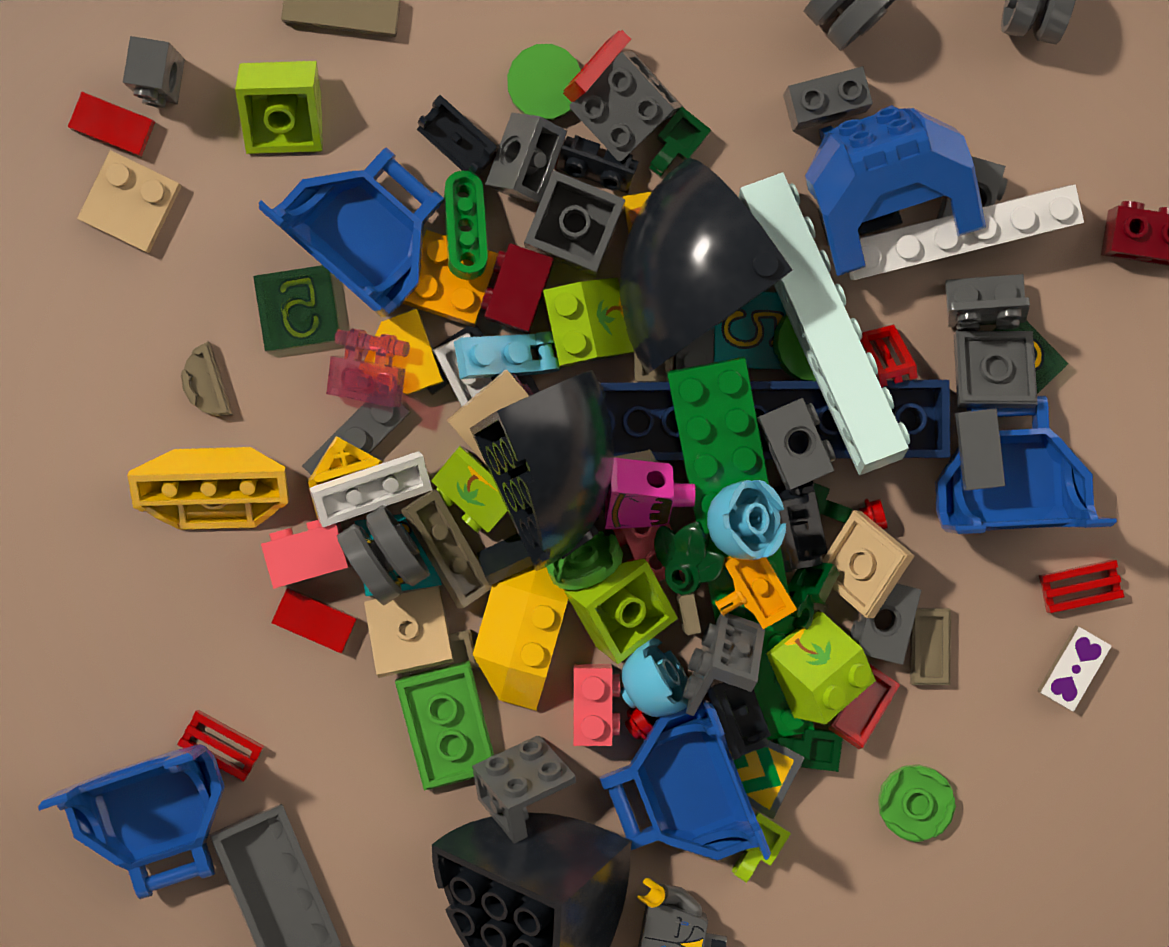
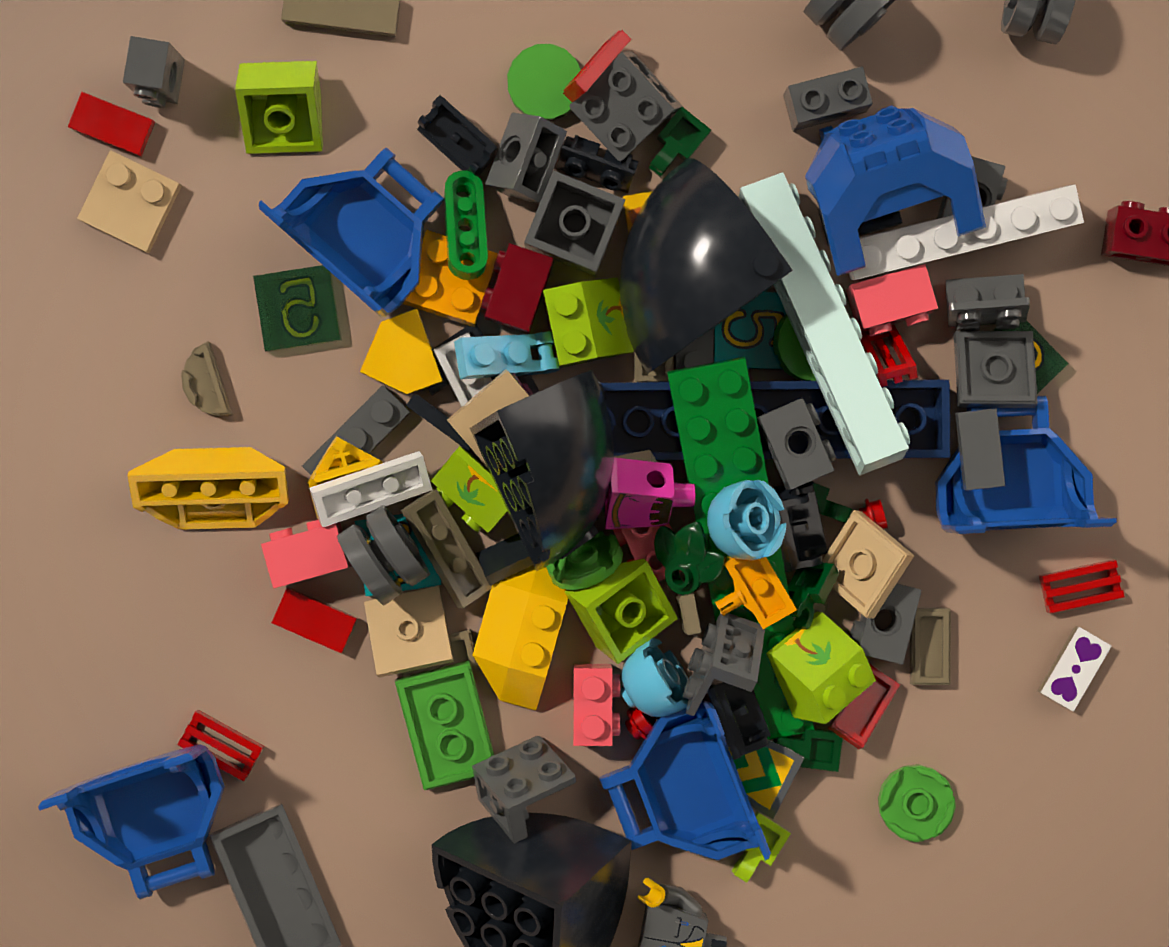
clear pink plate [326,328,410,407] -> none
none -> black tile [406,394,472,452]
none -> coral brick [846,264,938,337]

